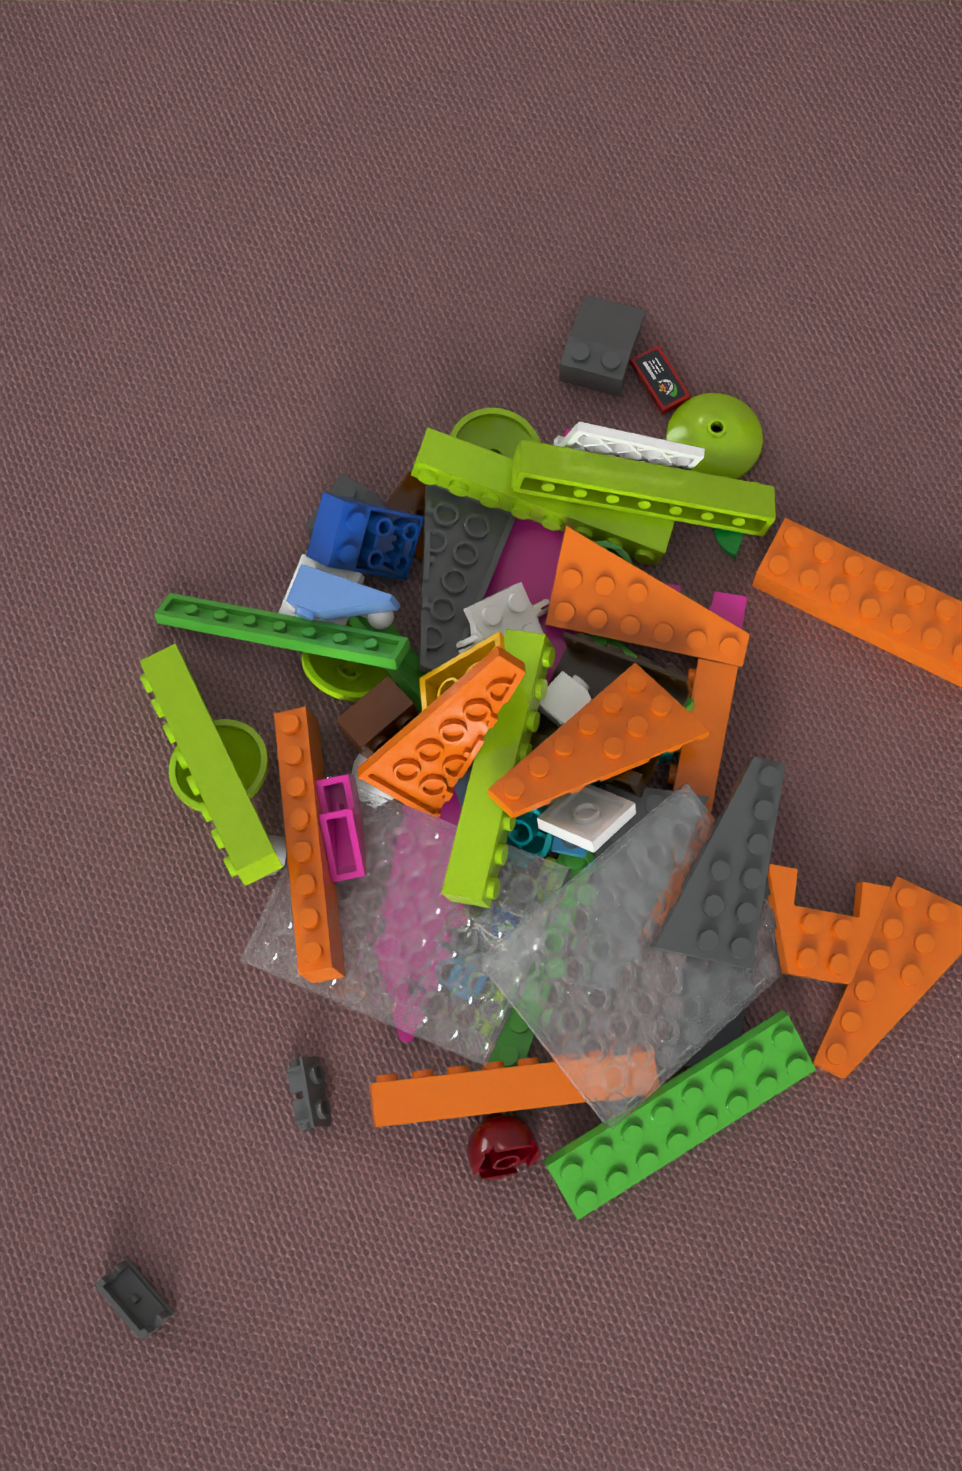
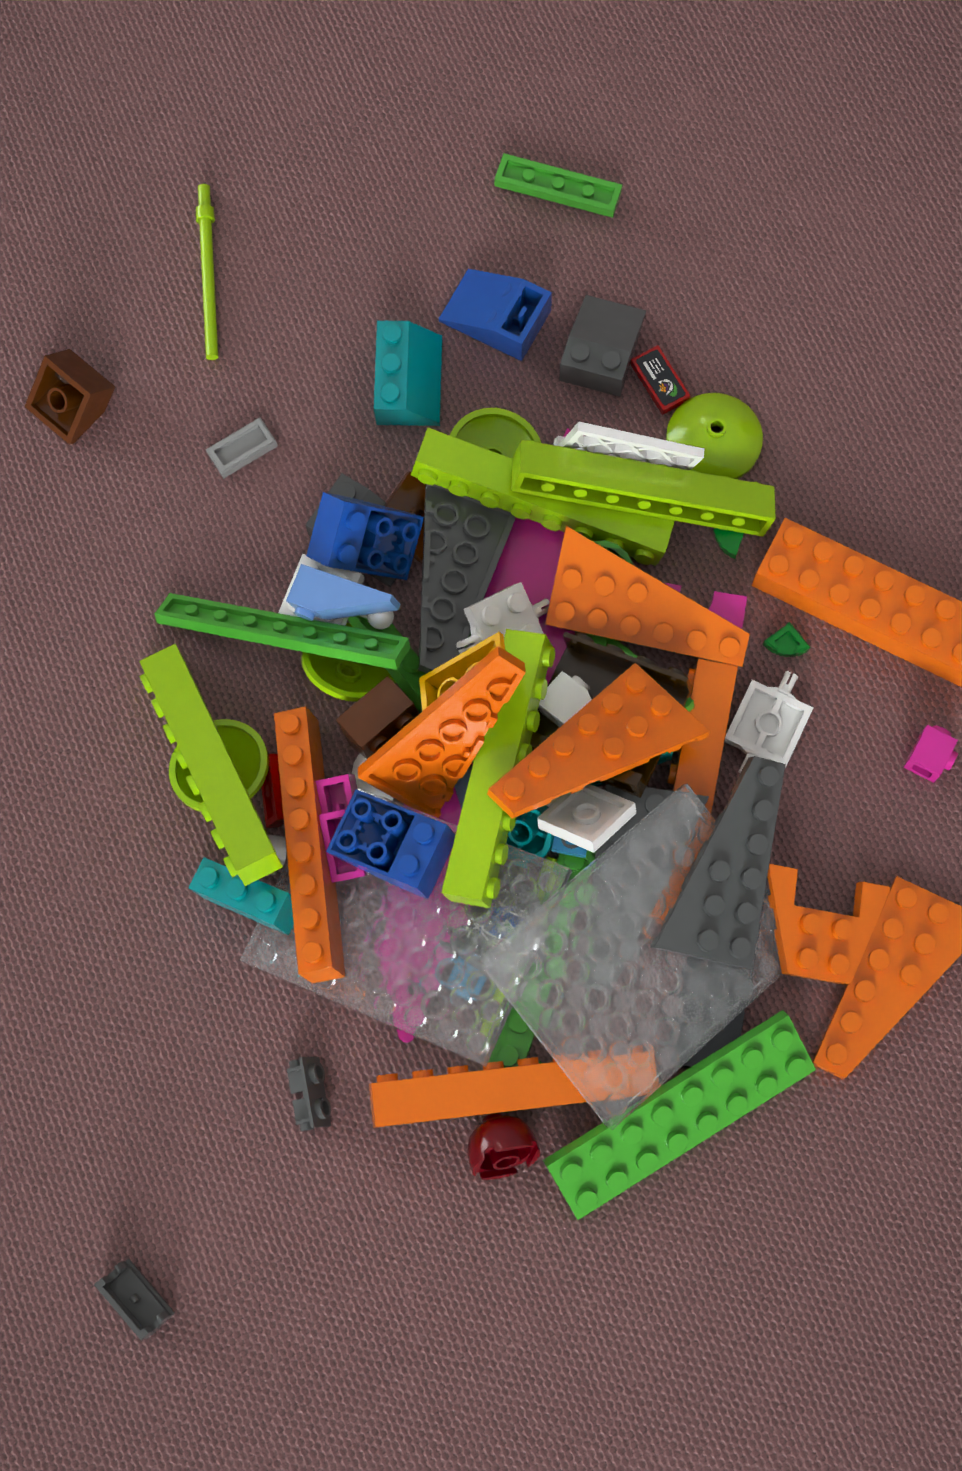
none -> reddish brown slope [25,349,115,445]
none -> teal brick [188,857,294,936]
none -> lime bar [196,184,218,360]
none -> light grey tile [205,417,278,479]
none -> red plate [261,754,284,828]
none -> blue slope [326,789,455,899]
none -> teal slope [374,321,443,426]
none -> blue slope [438,269,552,361]
none -> bright green plate [494,153,622,218]
none -> white plate [724,671,813,773]
none -> green tile [762,622,810,657]
none -> dark pink brick [903,725,958,783]

